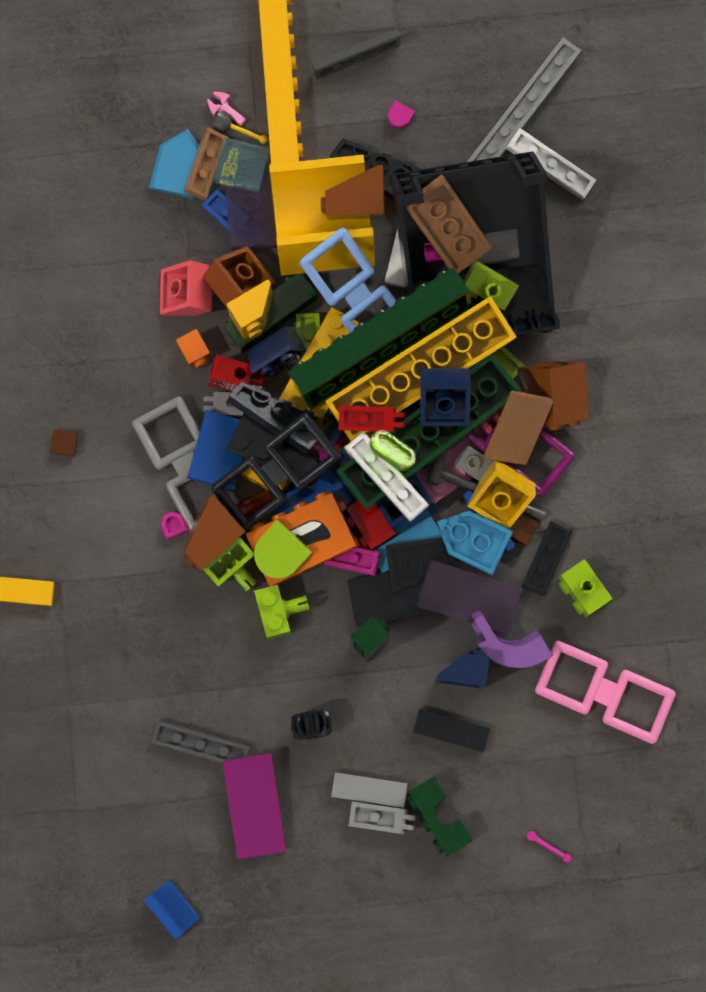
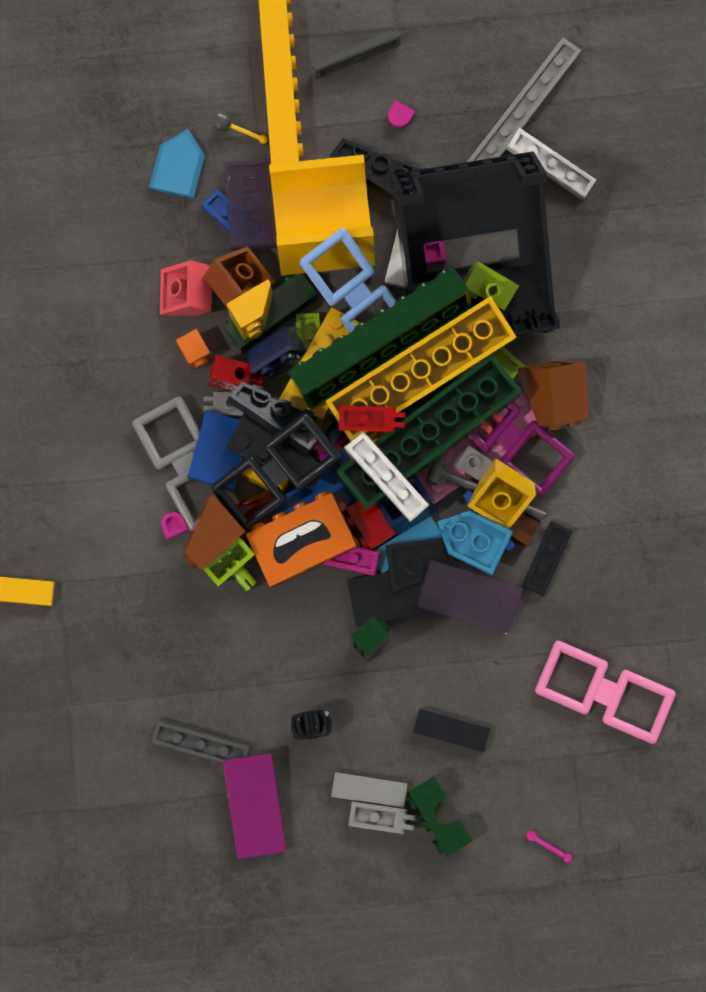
reddish brown tile [50,429,78,457] -> none
blue panel [144,881,200,939] -> none
medium nougat tile [183,127,228,201] -> none
bright pink bar [207,92,246,126] -> none
clear light blue tile [214,138,270,193] -> none
lime tile [254,520,313,578] -> none
lime brick [254,584,310,640] -> none
dark orange slope [321,165,385,220] -> none
clear neon green tile [369,430,416,471] -> none
medium nougat tile [404,174,493,274] -> none
dark blue slope [420,368,471,426] -> none
dark blue slope [435,650,490,689] -> none
medium lavender arch [471,610,553,668] -> none
medium nougat tile [484,391,554,465] -> none
lime brick [558,559,612,617] -> none

